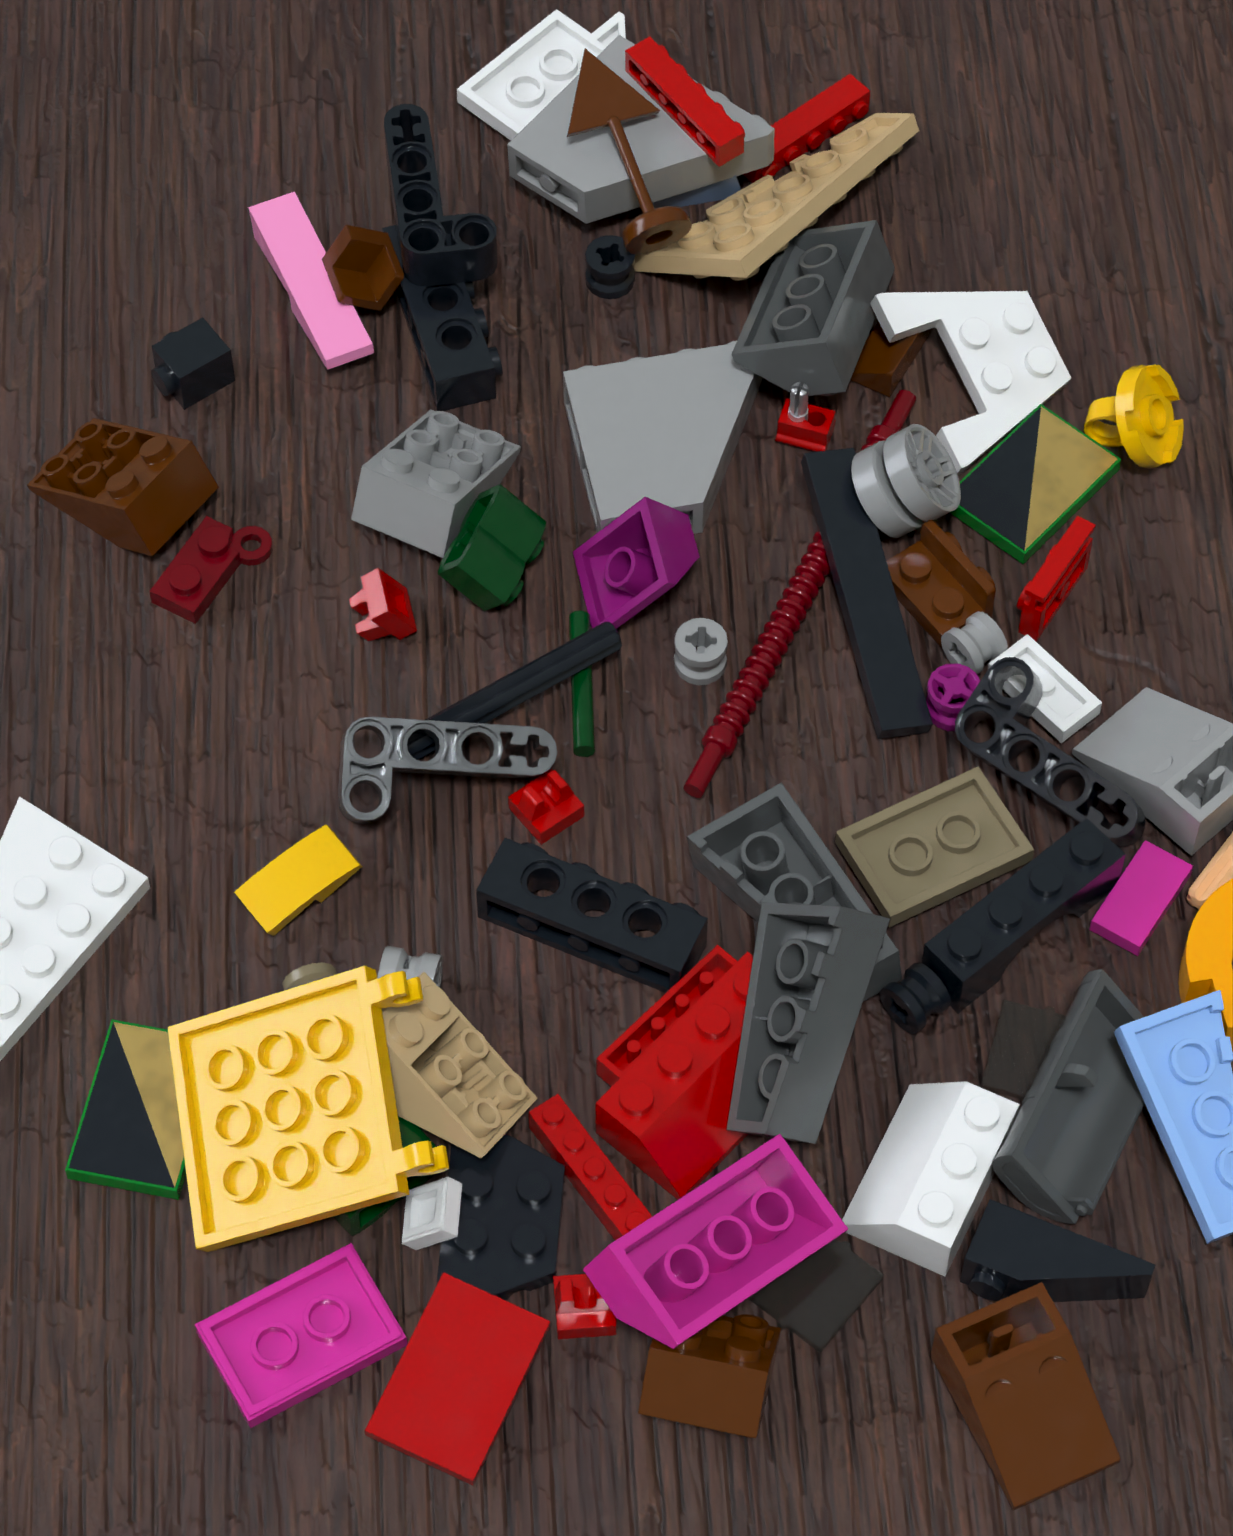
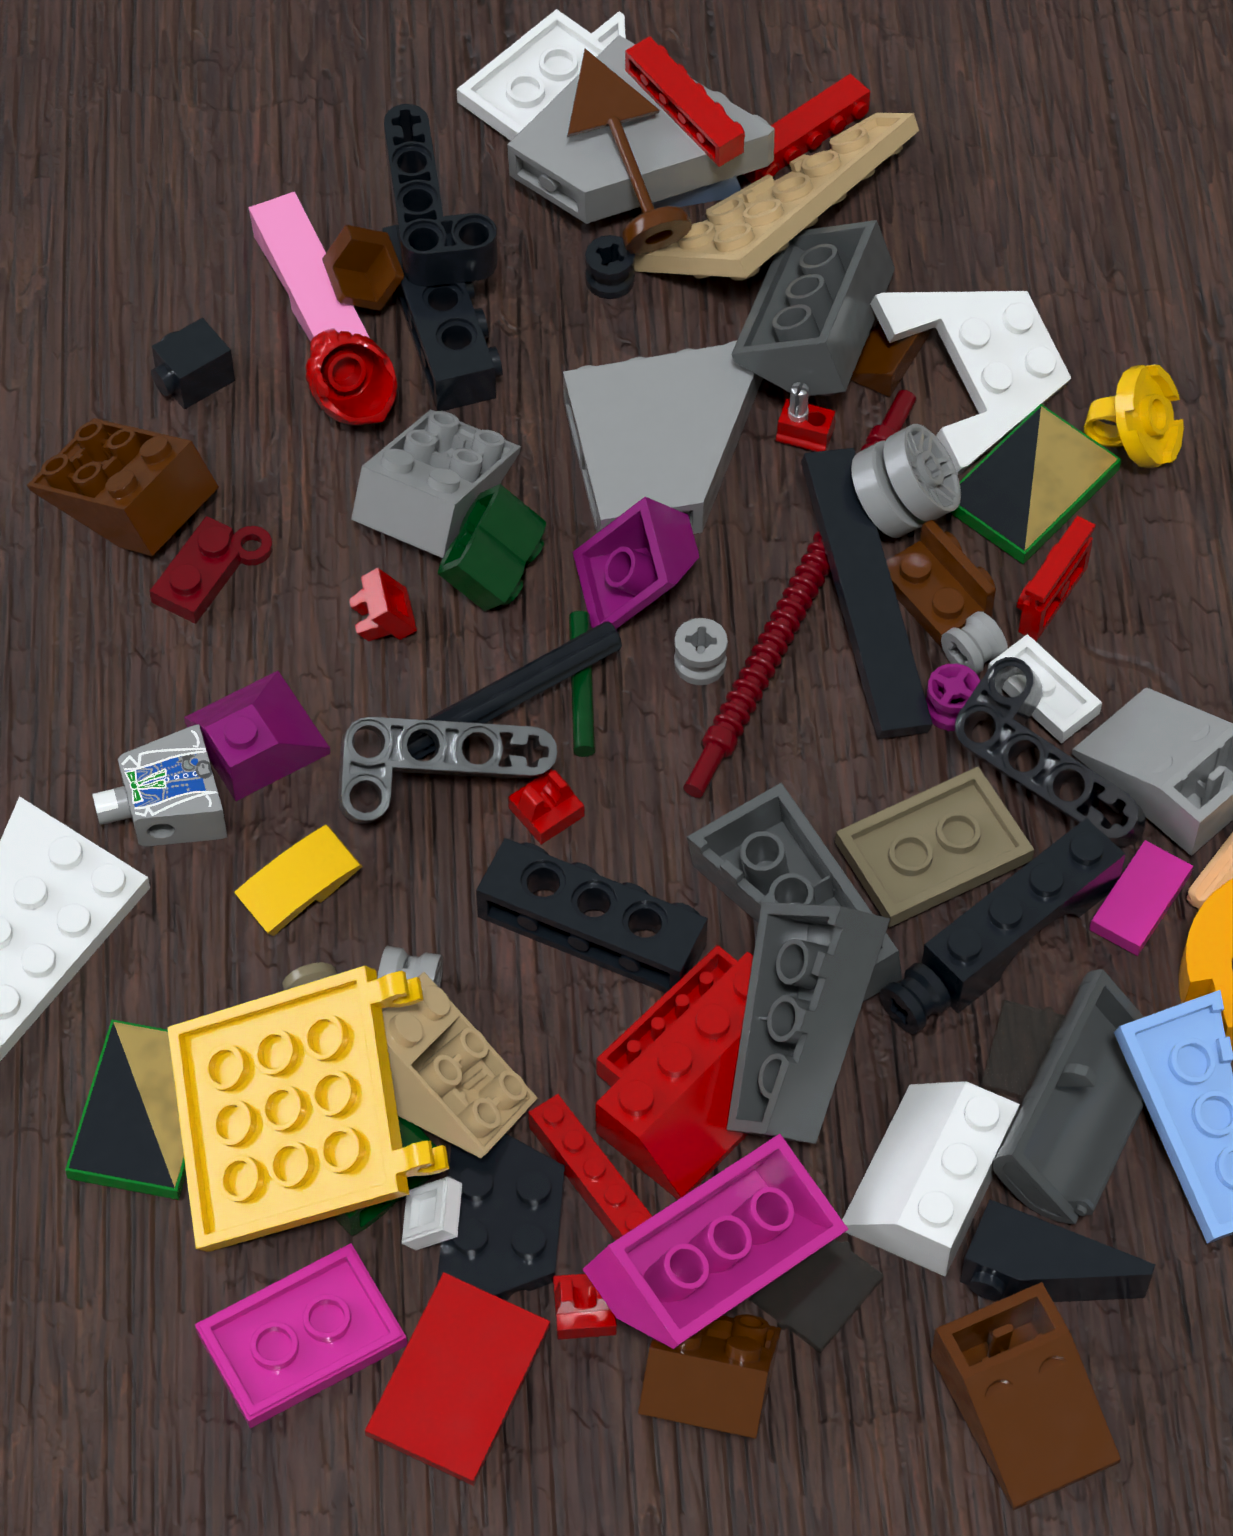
none -> light grey torso [92,724,227,847]
none -> magenta slope [184,671,331,801]
none -> red hair [305,328,398,425]

